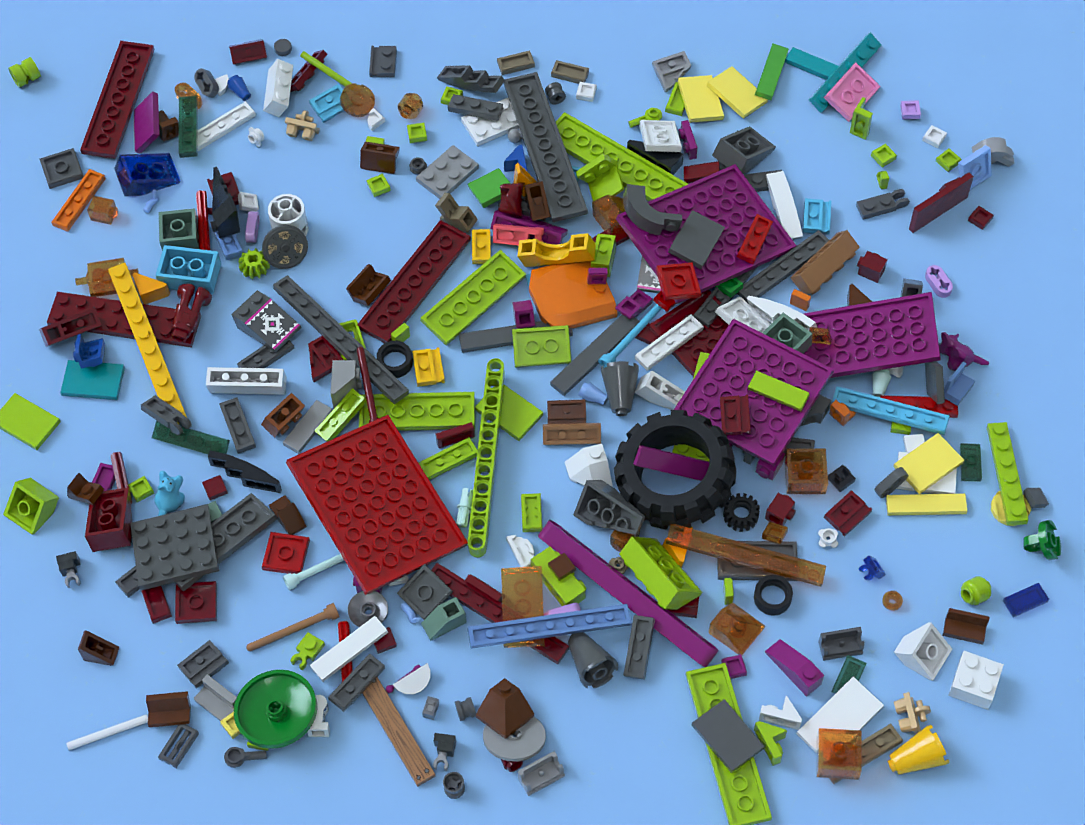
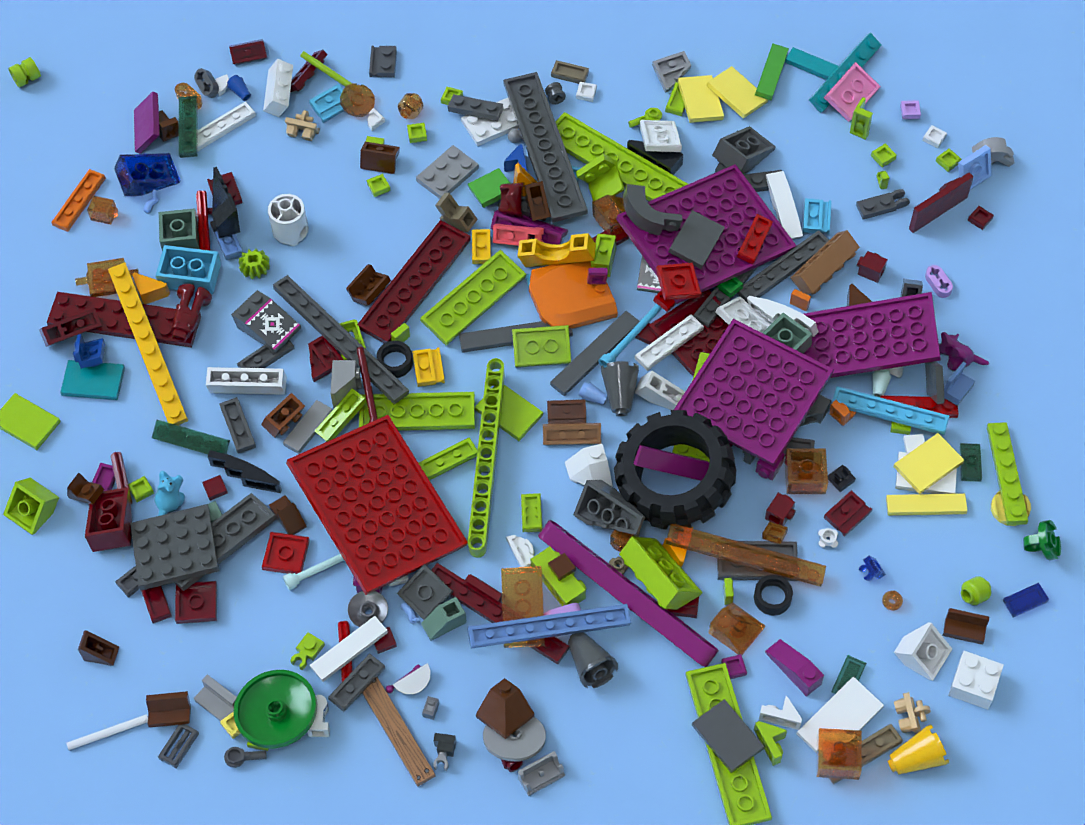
dark grey tile [39,148,84,189] -> none
pearl dark grey piece [56,551,81,588] -> none
dark red plate [80,40,155,159] -> none
dark grey hinge [141,395,192,435] -> none
dark grey plate [177,640,229,689] -> none
white tile [238,192,259,212] -> none
lavender beam [245,211,260,243] -> none
medium nougat piece [246,603,340,651] -> none
white plate [248,127,264,147] -> none
dark grey shield [262,225,308,269] -> none
dark grey tile [274,39,292,56] -> none
dark grey plate [409,157,427,174] -> none
dark red tile [435,422,475,448] -> none
dark grey slope [437,65,505,93] -> none
dark grey wheel [443,772,465,799] -> none
dark grey wheel [455,697,476,721] -> none
light aqua axle [456,488,473,528] -> none
dark tan tile [497,50,535,75] -> none
magenta brick [512,300,535,328] -> none
magenta slope [615,289,653,319] -> none
dark grey plate [623,615,655,680] -> none
magenta plate [678,120,697,160] -> none
dark red tile [684,161,720,183] -> none
dark red plate [720,395,751,436] -> none
black tyre [723,493,760,532] -> none
lime tile [748,371,810,412] -> none
clear orange tile [809,327,832,345] -> none
dark grey hinge [818,627,864,661] -> none
dark grey beam [874,467,909,498] -> none
dark grey tile [1023,488,1049,508] -> none

